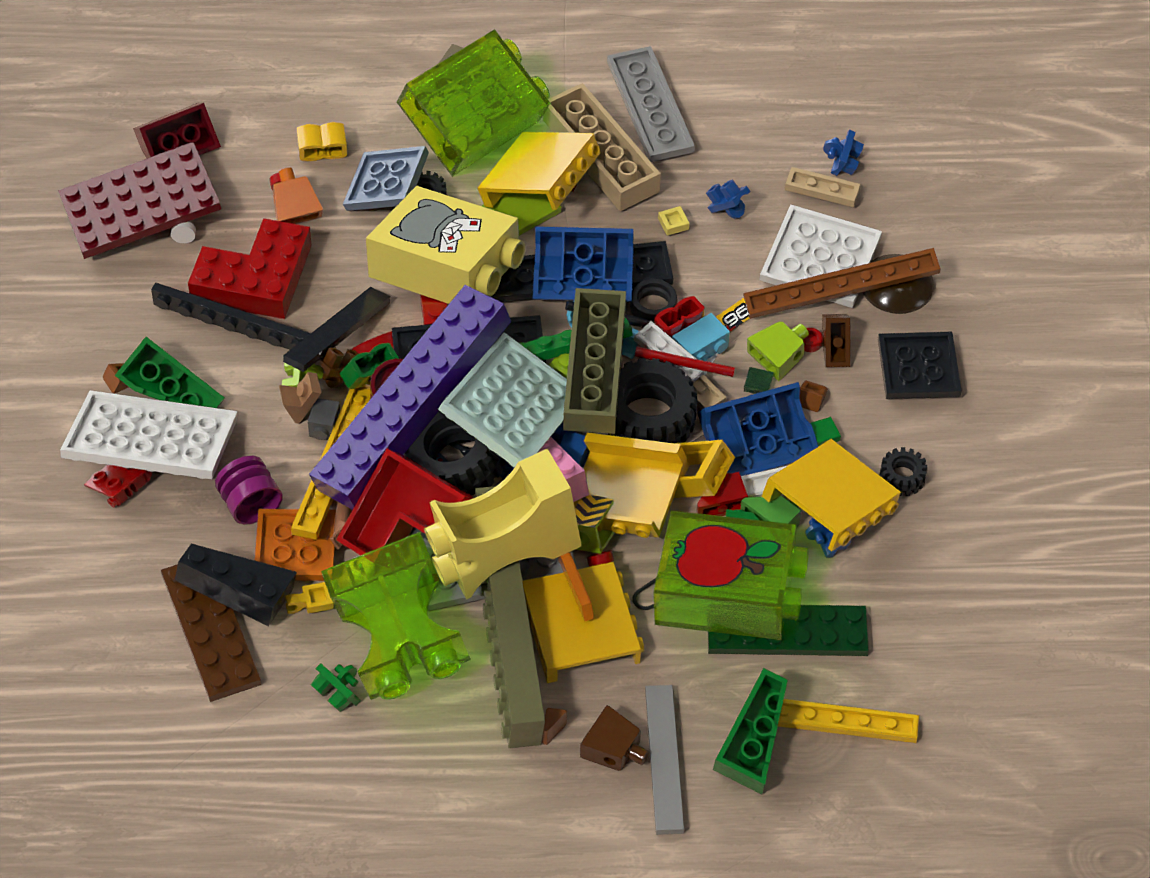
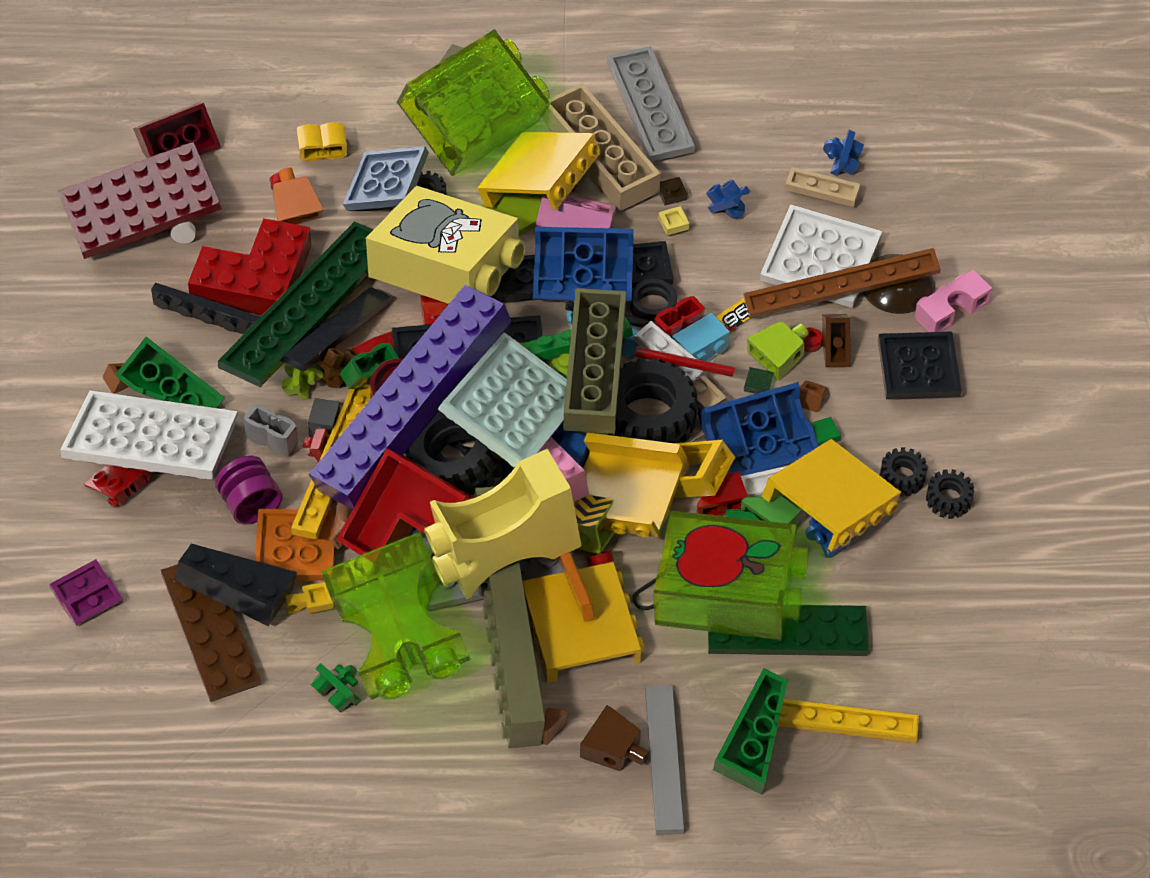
medium nougat slope [279,372,321,424] -> none
none -> magenta slope [50,559,123,626]
none -> dark green plate [218,221,373,388]
none -> light grey brick [243,405,298,456]
none -> red tile [302,429,330,462]
none -> bright pink slope [536,194,616,228]
none -> dark brown plate [659,177,687,206]
none -> bright pink arch [915,270,992,332]
none -> black tyre [926,469,974,519]

